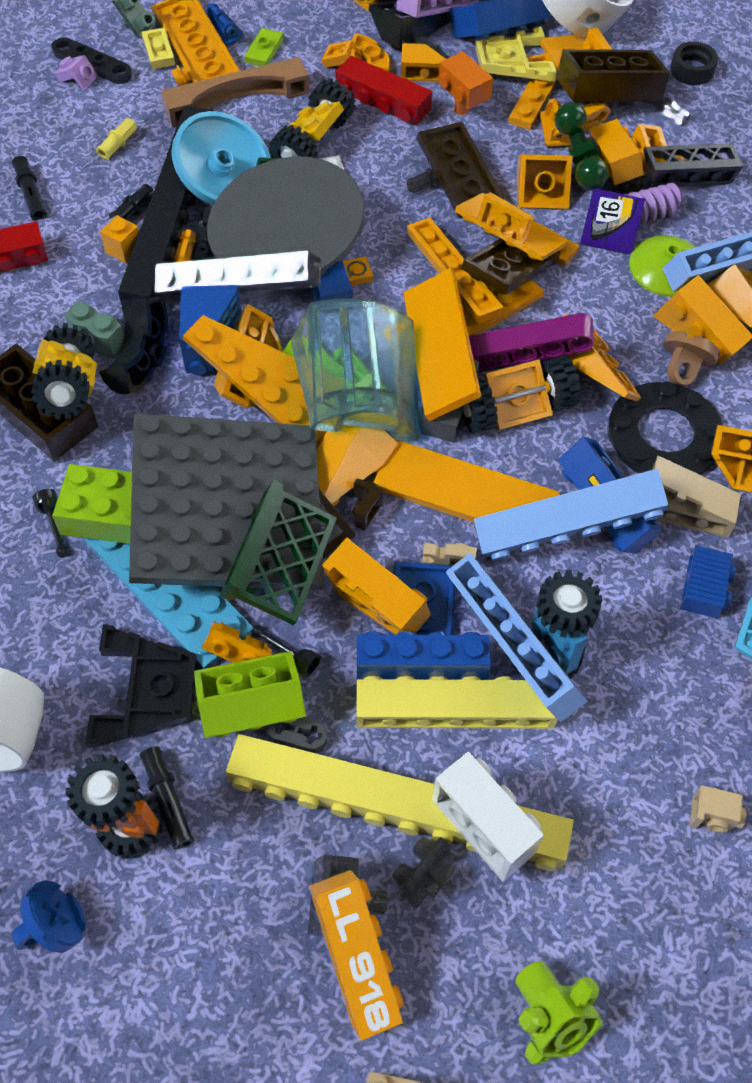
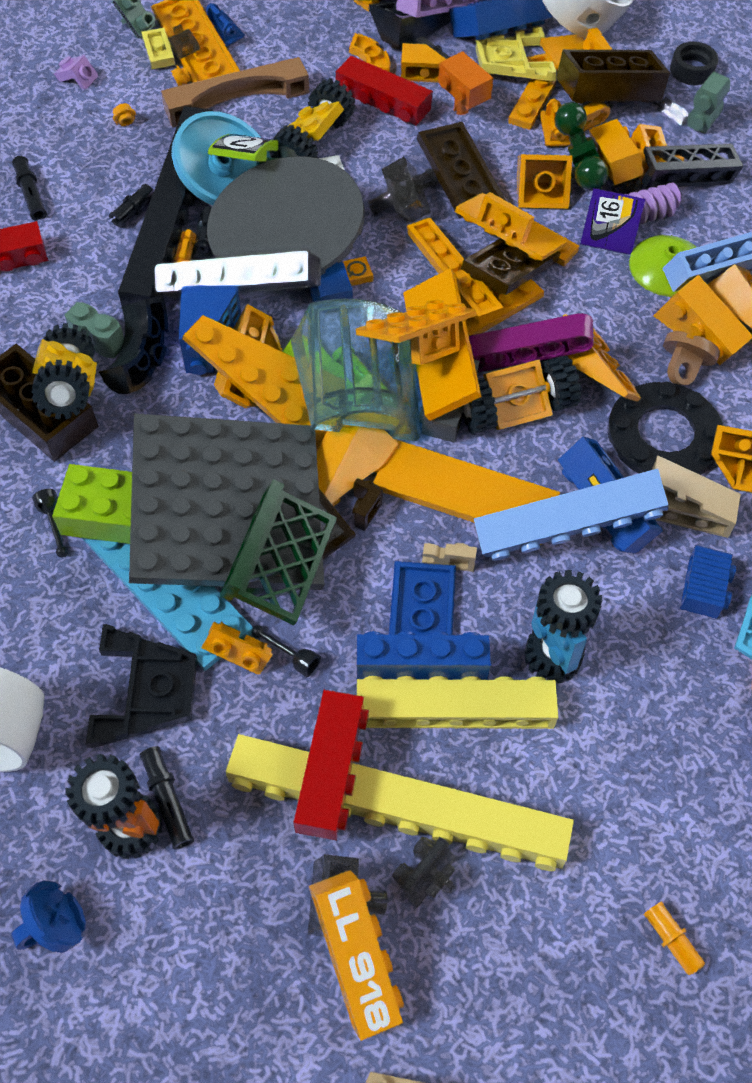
black plate [51,37,132,84] -> none
light yellow axle [96,118,137,160] -> none
light orange brick [100,215,139,263] -> none
lime brick [194,651,306,738] -> none
lime plate [244,28,284,66] -> none
dark grey beam [266,717,328,753] -> none
light orange bracket [321,40,362,68] -> none
light orange wedge [322,538,431,635] -> none
white brick [432,751,544,882] -> none
light blue brick [446,553,588,722] -> none
lime piece [515,961,603,1065] -> none
tan brick [689,785,746,833] -> none
none -> light orange plate [112,103,136,127]
none -> clear smoke tile [168,24,200,59]
none -> slope [208,134,279,161]
none -> red brick [293,689,369,841]
none -> light orange bracket [356,300,476,365]
none -> clear smoke brick [368,156,431,223]
none -> light orange axle [643,901,705,975]
none -> sand green brick [687,72,730,133]

